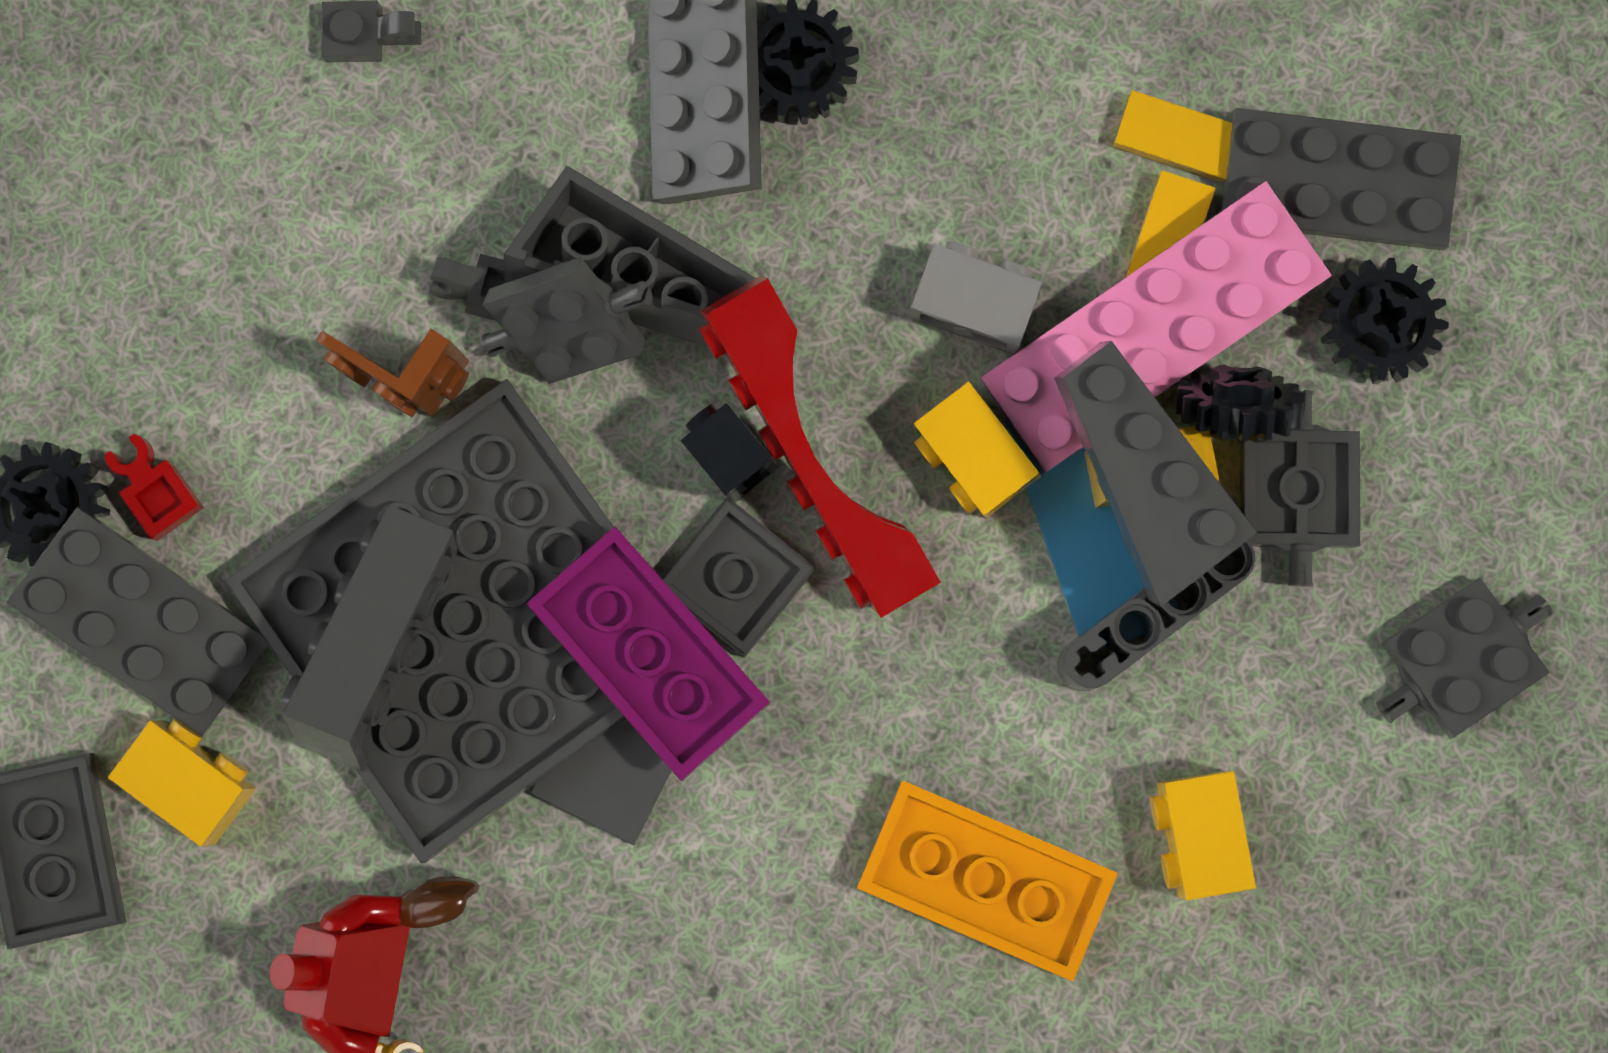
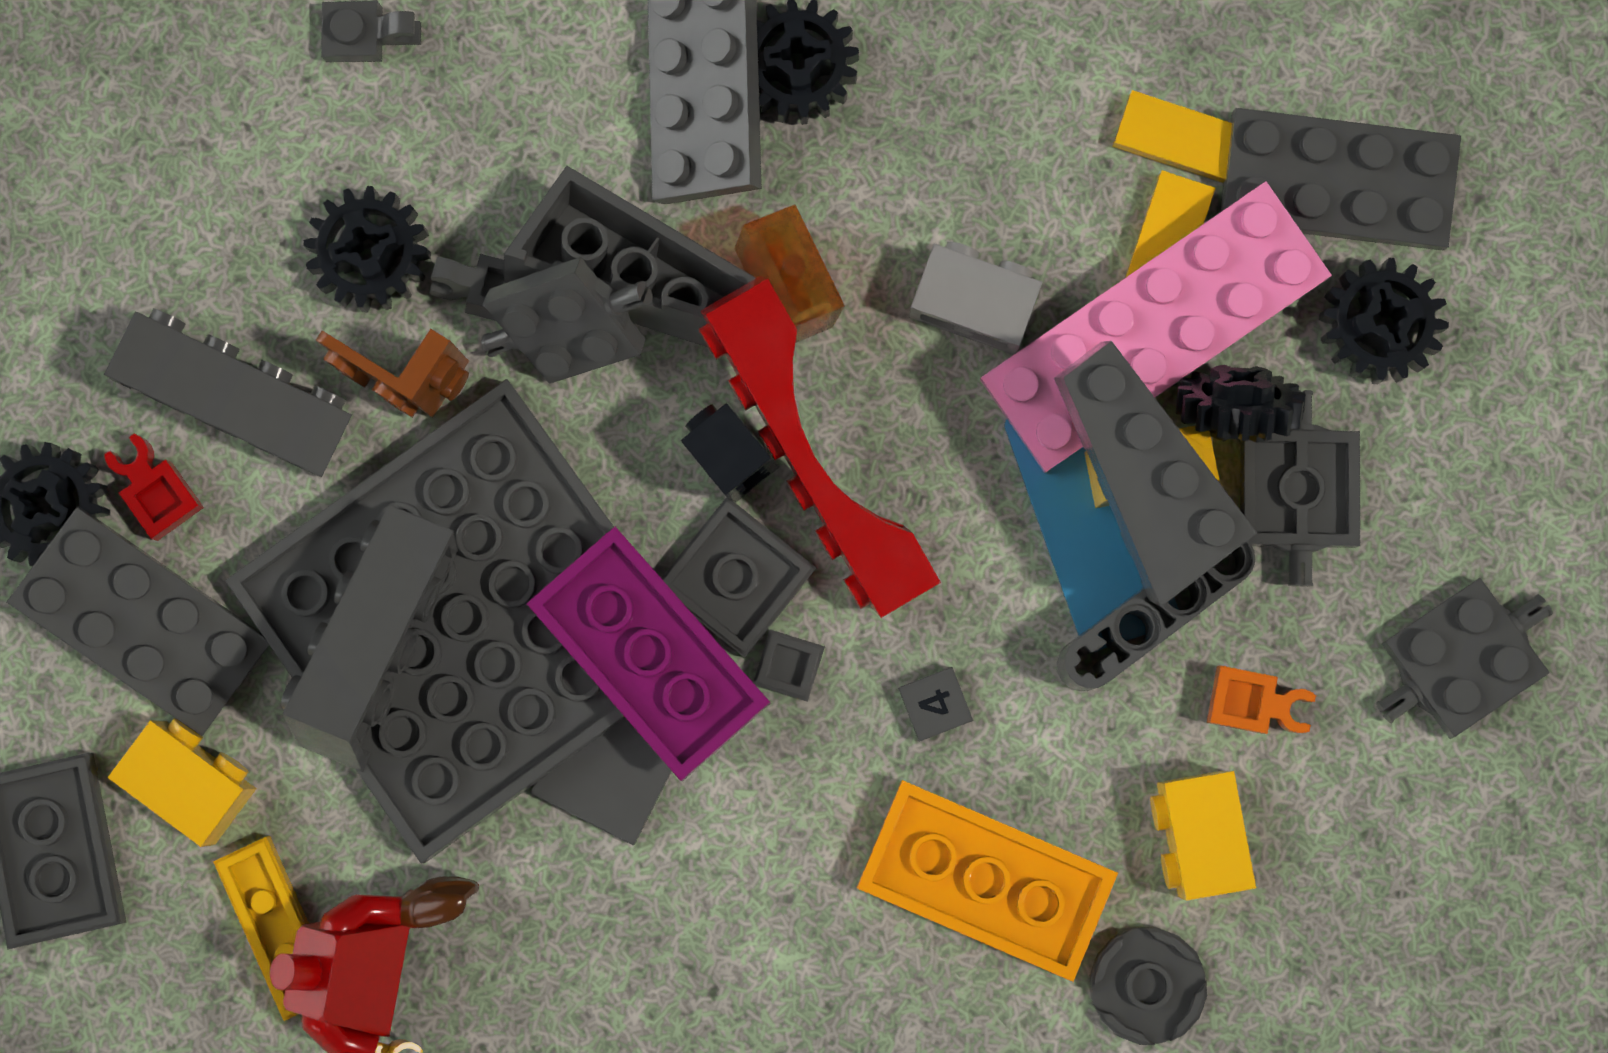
yellow brick [913,381,1041,518] -> none
none -> dark grey wedge [104,308,352,478]
none -> yellow tile [213,836,309,1021]
none -> black gear [303,186,431,313]
none -> clear orange brick [734,204,845,343]
none -> dark grey tile [753,629,825,702]
none -> dark grey tile [898,667,973,742]
none -> dark grey tile [1089,927,1207,1045]
none -> orange plate [1206,665,1316,734]

